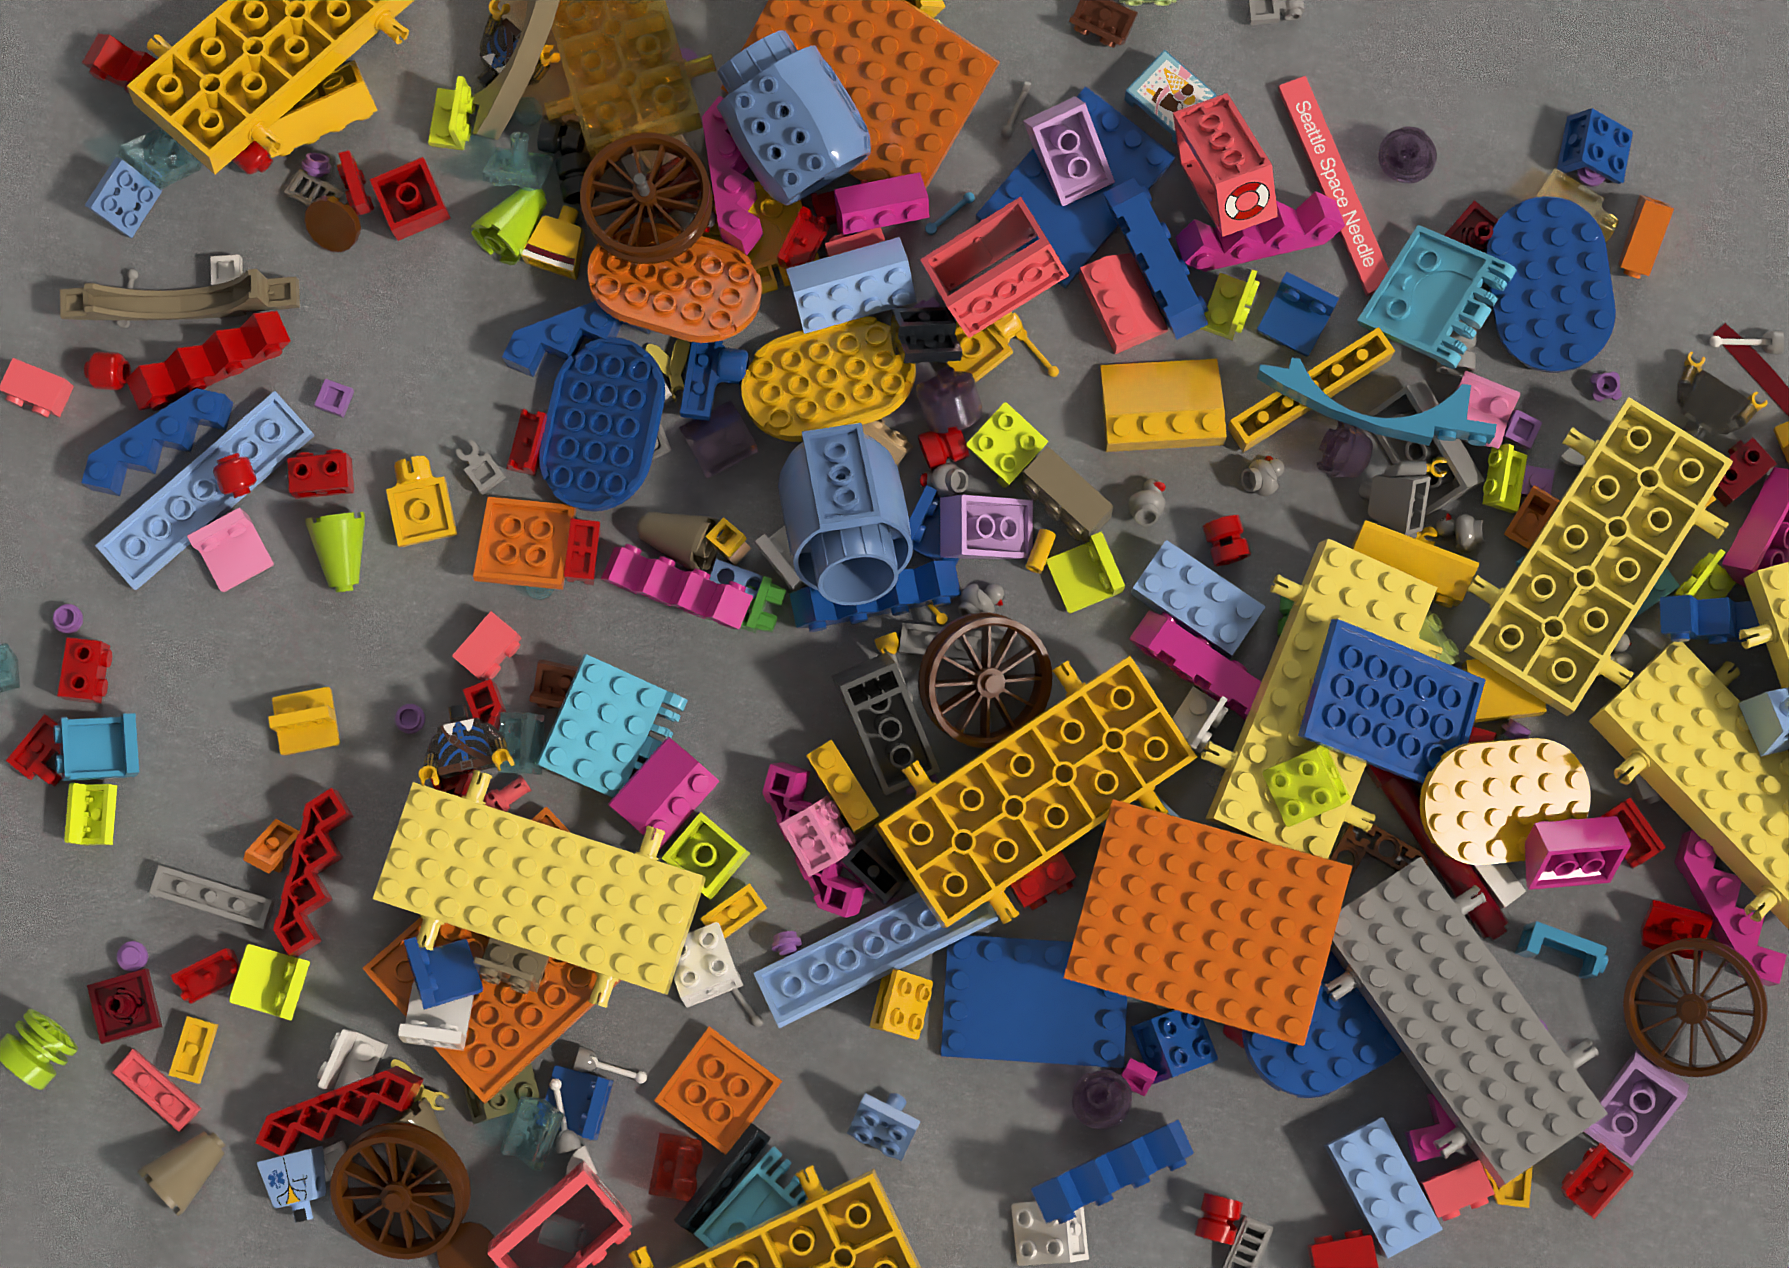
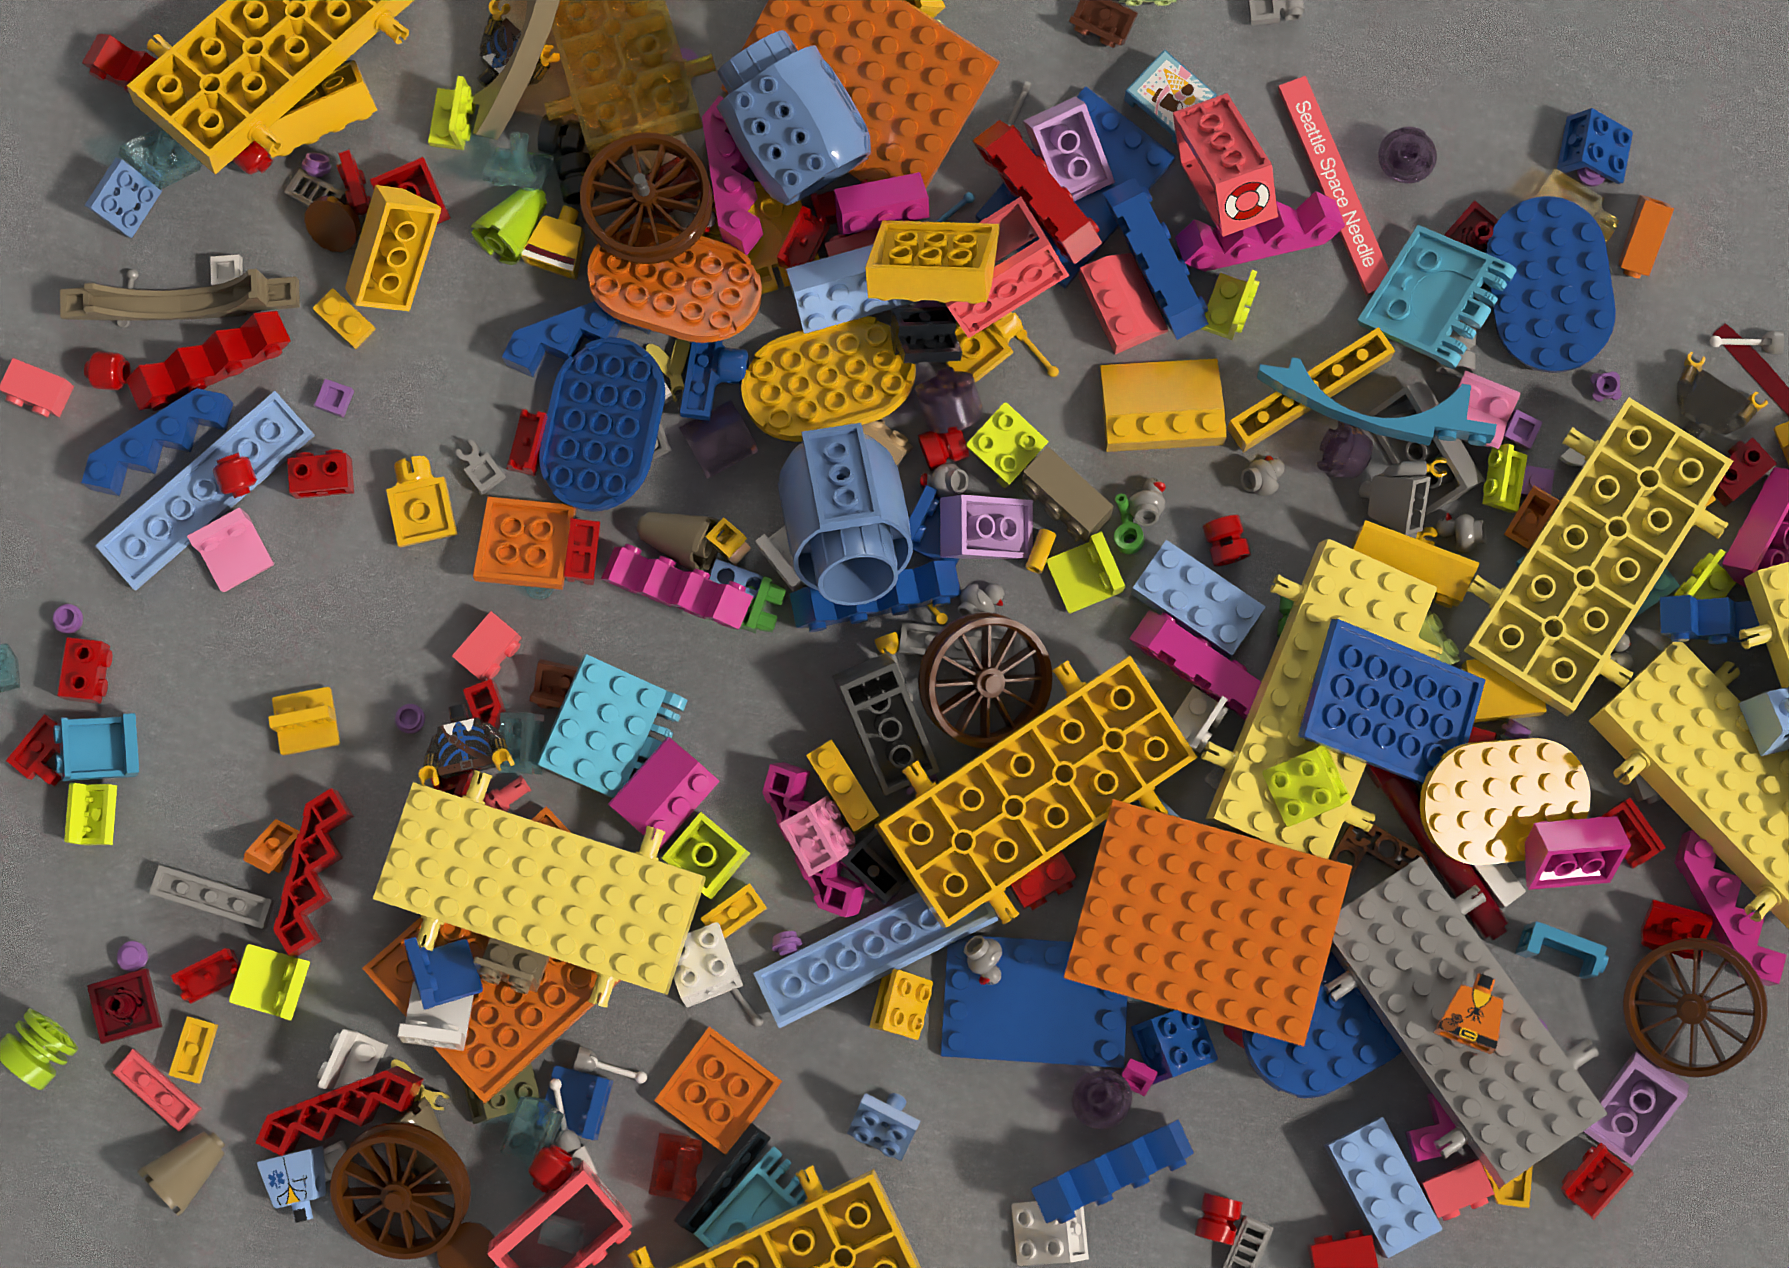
lime cone [305,512,365,593] -> none
clear light blue plate [514,97,543,126] -> none
blue bracket [1257,271,1339,357] -> none
none -> yellow plate [312,288,376,349]
none -> yellow slope [345,185,441,311]
none -> red head [528,1145,575,1193]
none -> yellow slope [865,220,999,304]
none -> light grey animal [964,935,1002,985]
none -> red brick [972,120,1102,264]
none -> bright green plate [1114,493,1145,554]
none -> orange torso [1434,974,1504,1054]

